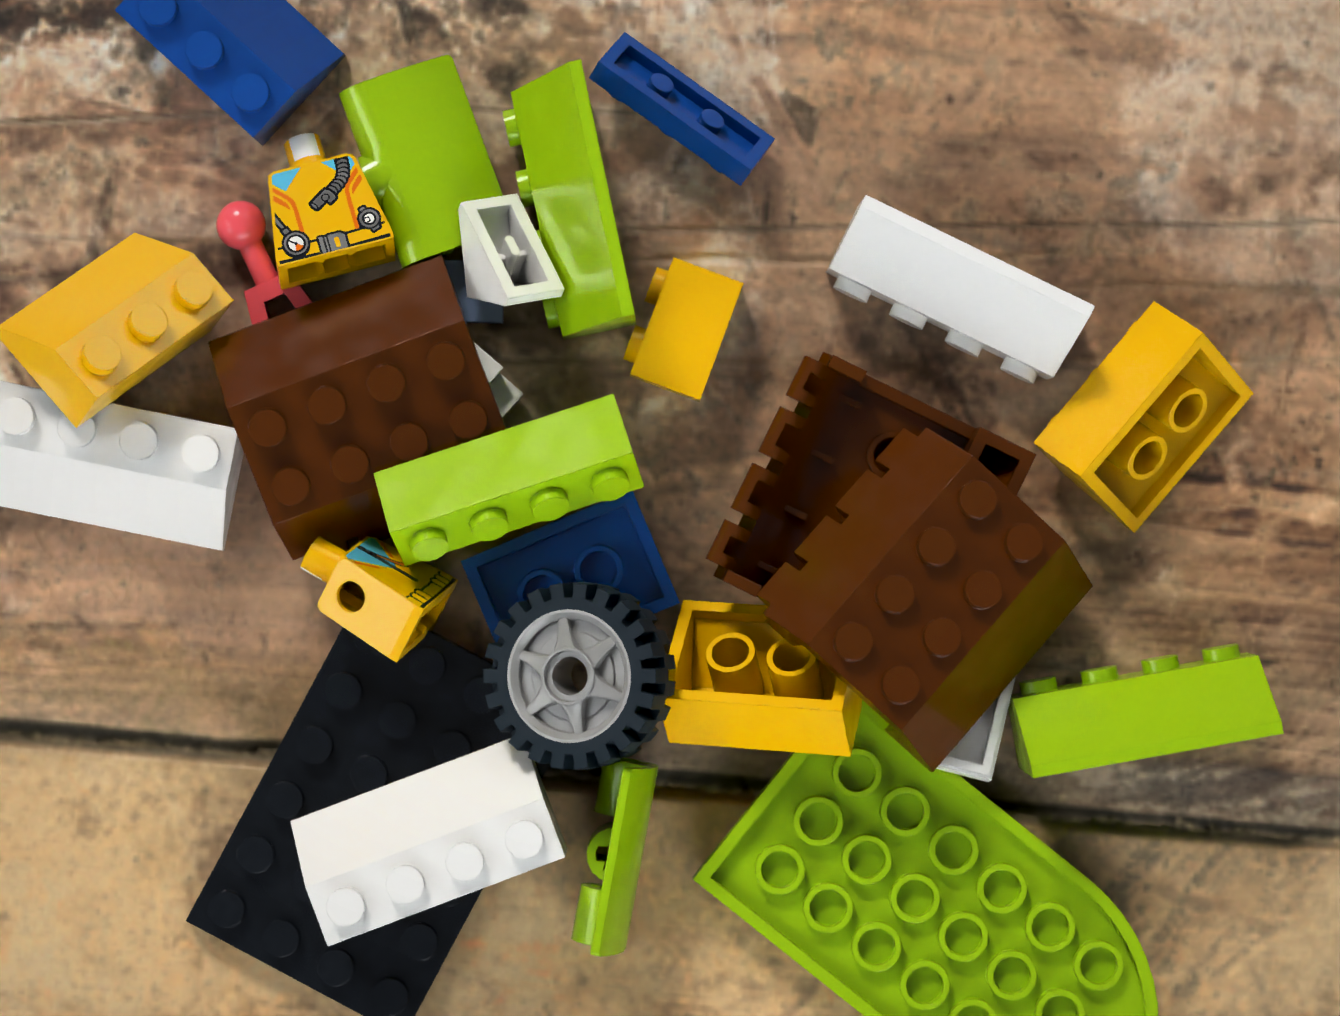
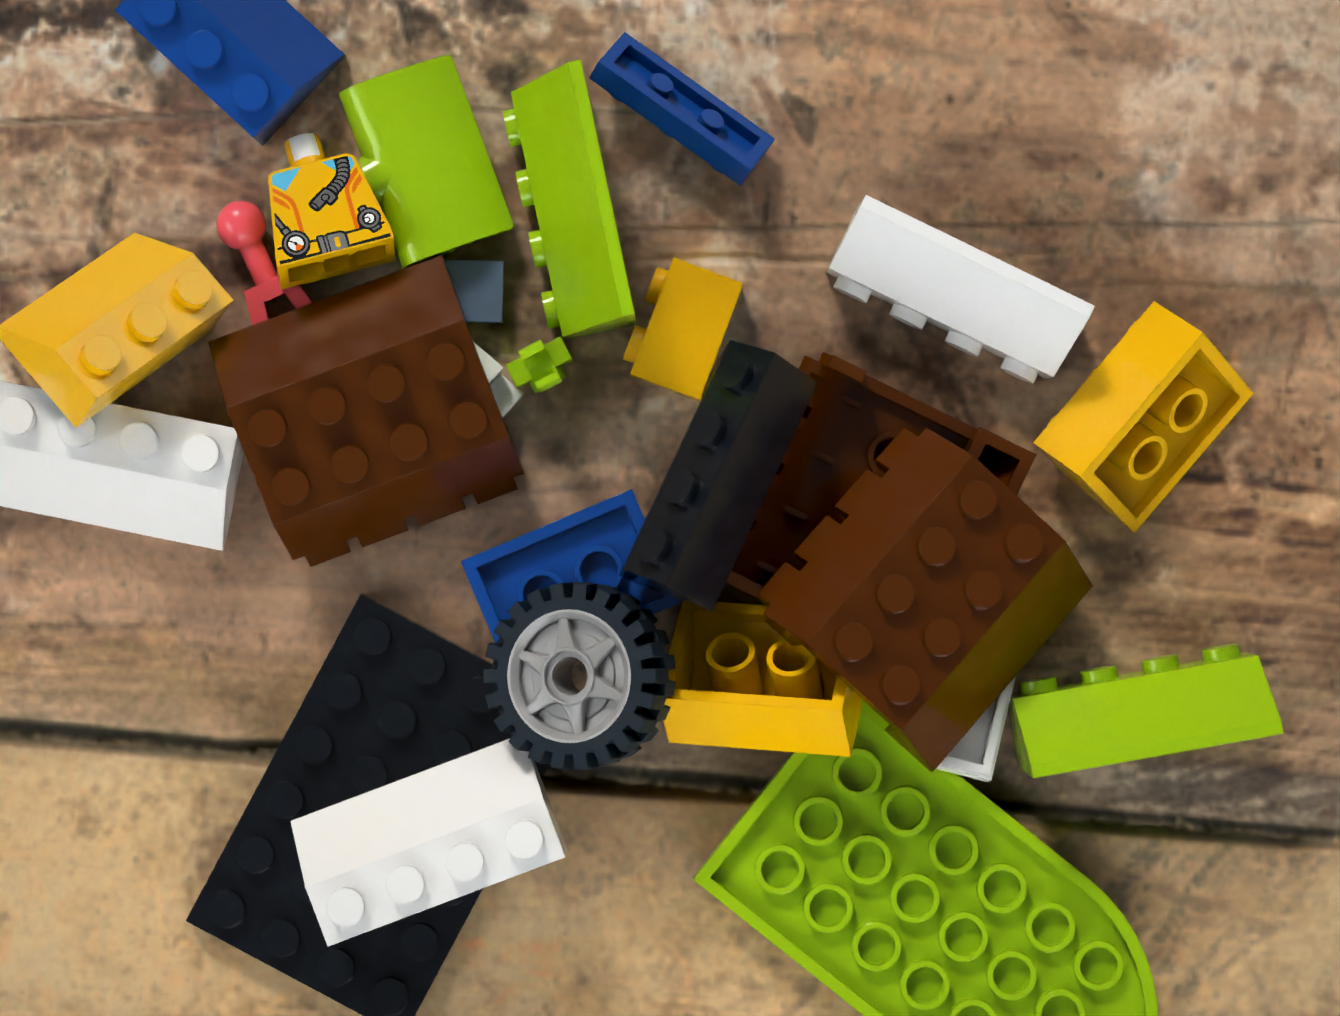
yellow torso [300,536,458,663] -> none
lime slope [373,393,645,566] -> none
white slope [458,193,565,306] -> none
lime panel [571,758,659,957] -> none
none -> lime plate [505,336,573,394]
none -> black slope [619,340,818,612]

